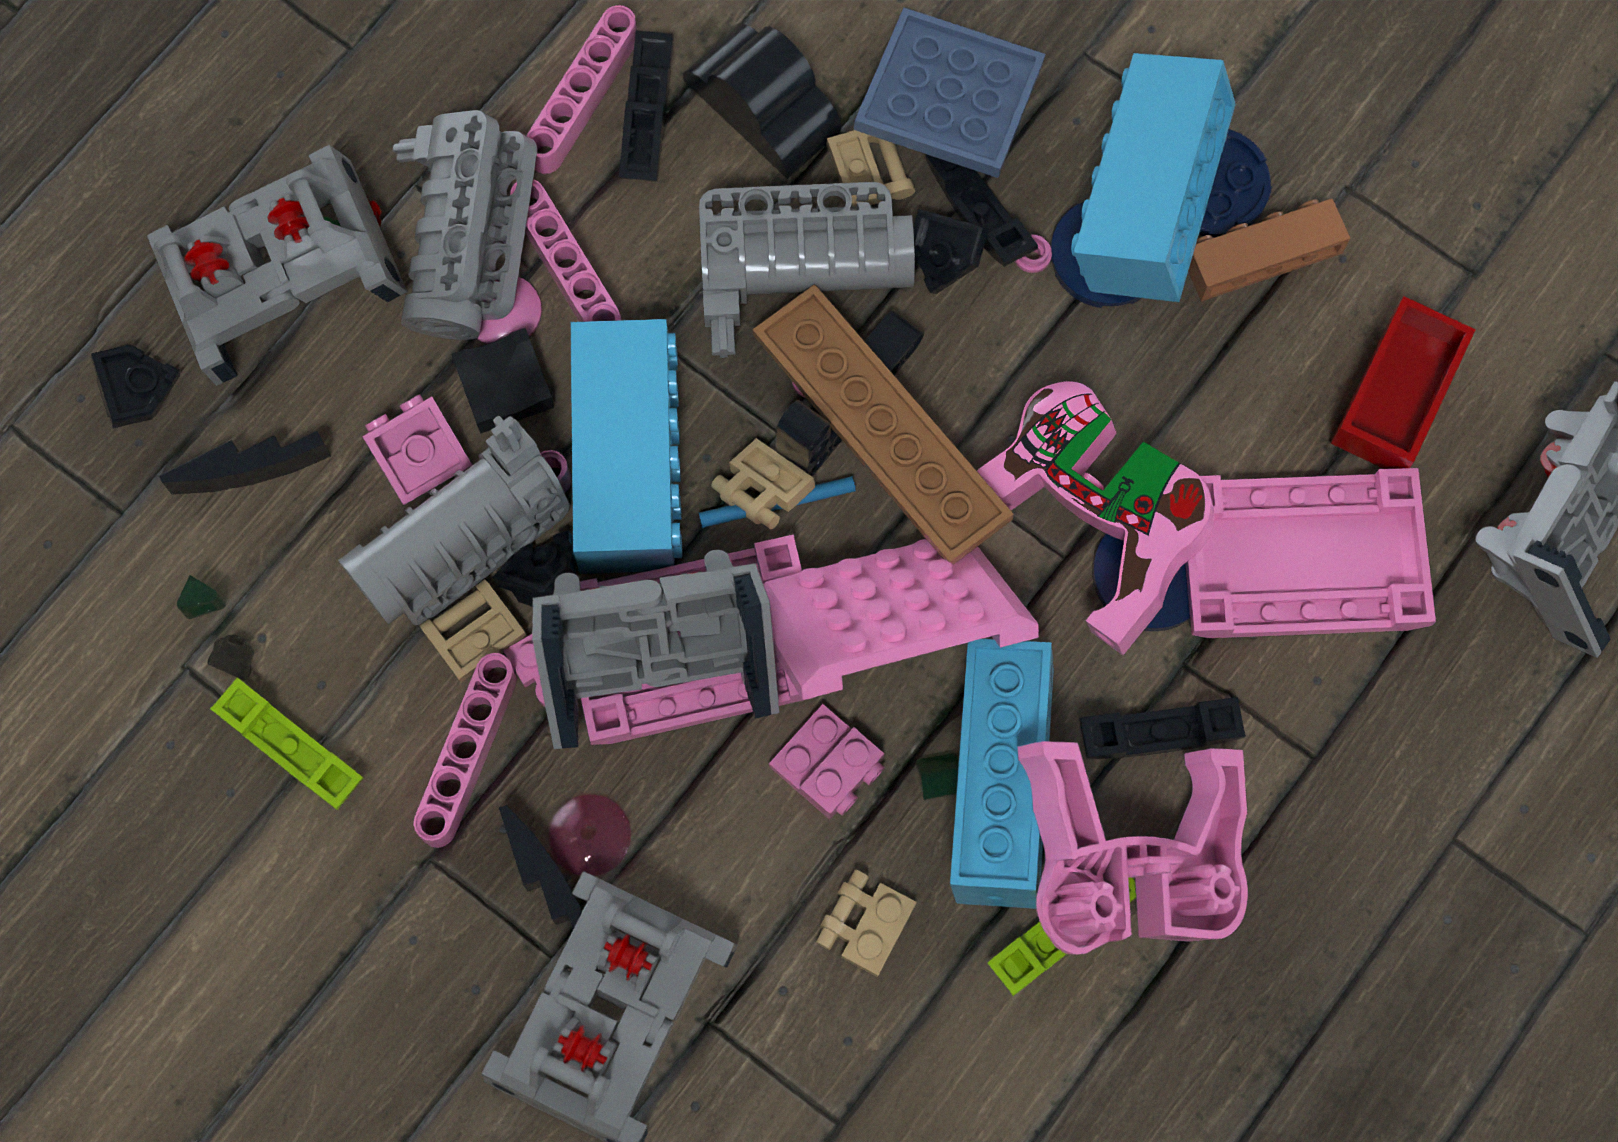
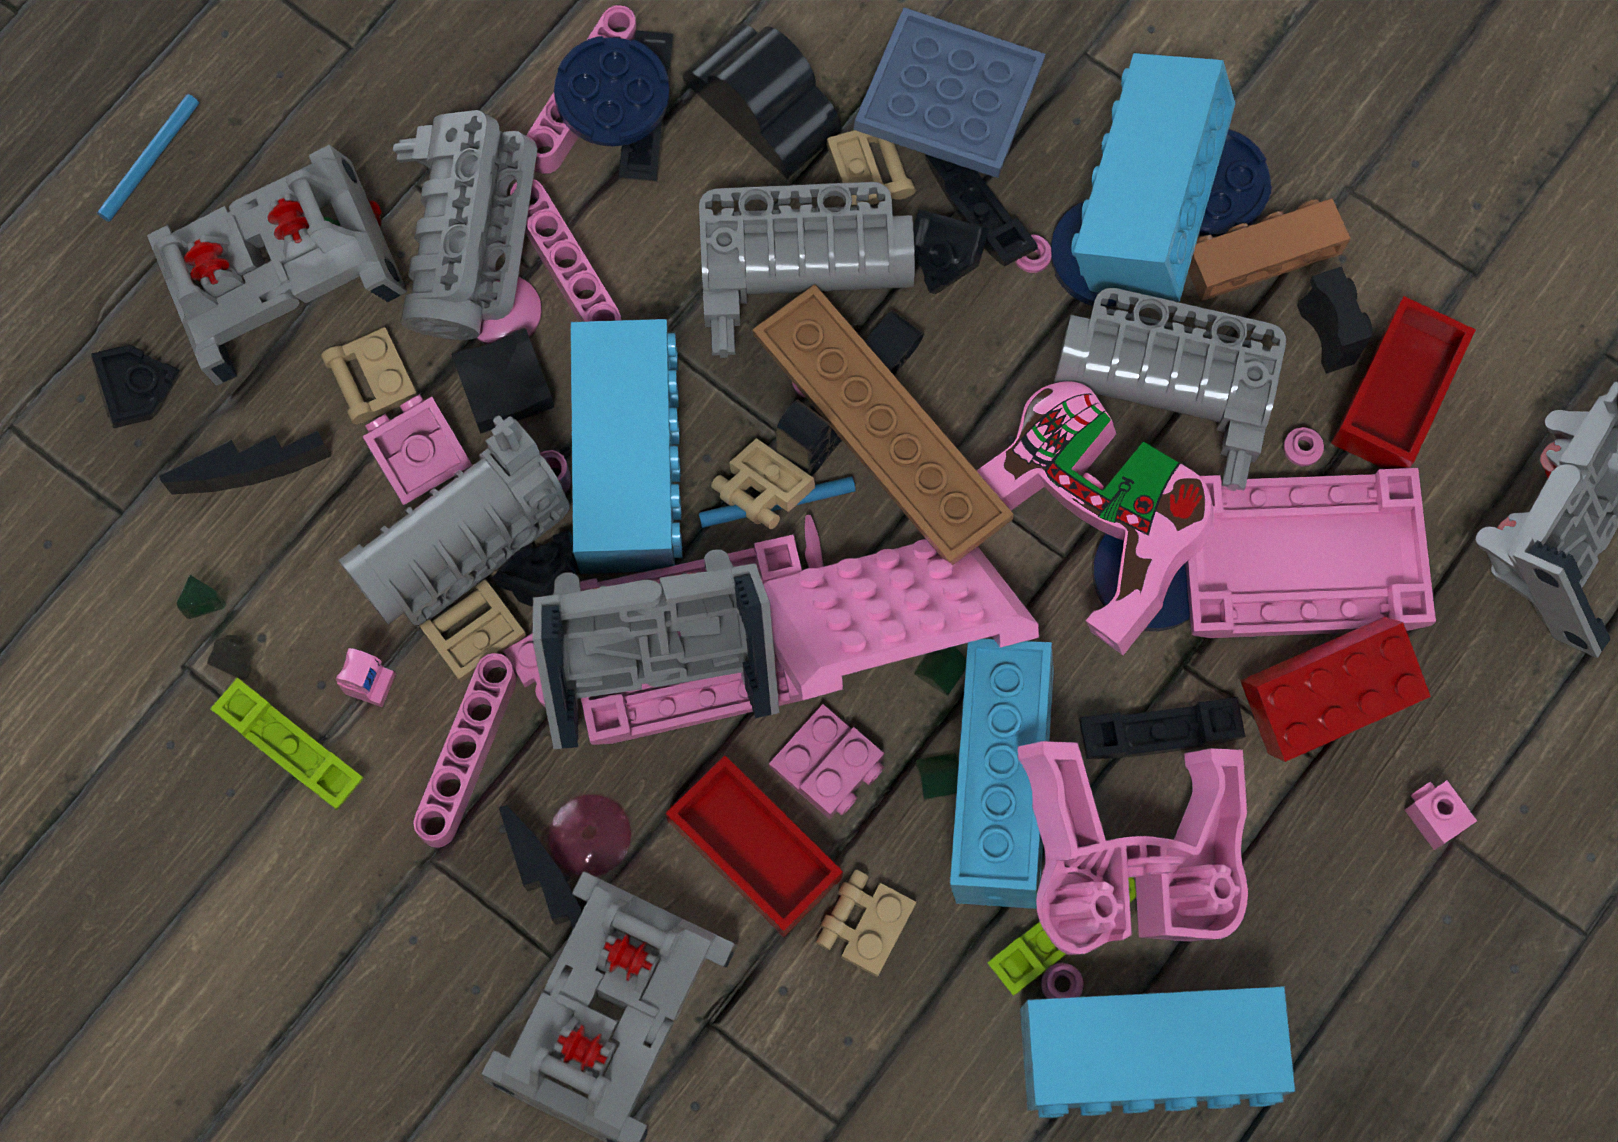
none -> dark azure bar [97,94,199,222]
none -> tan plate [321,327,417,424]
none -> bright pink leg [336,648,396,707]
none -> dark blue tile [554,36,669,146]
none -> red piece [666,755,843,937]
none -> bright pink bar [805,515,824,568]
none -> clear green slope [914,646,967,696]
none -> medium azure brick [1020,987,1295,1118]
none -> bright pink plate [1041,963,1083,999]
none -> light grey piece [1054,288,1286,491]
none -> red piece [1240,617,1431,762]
none -> bright pink plate [1283,427,1324,466]
none -> black brick [1297,266,1373,374]
none -> bright pink brick [1405,781,1477,850]

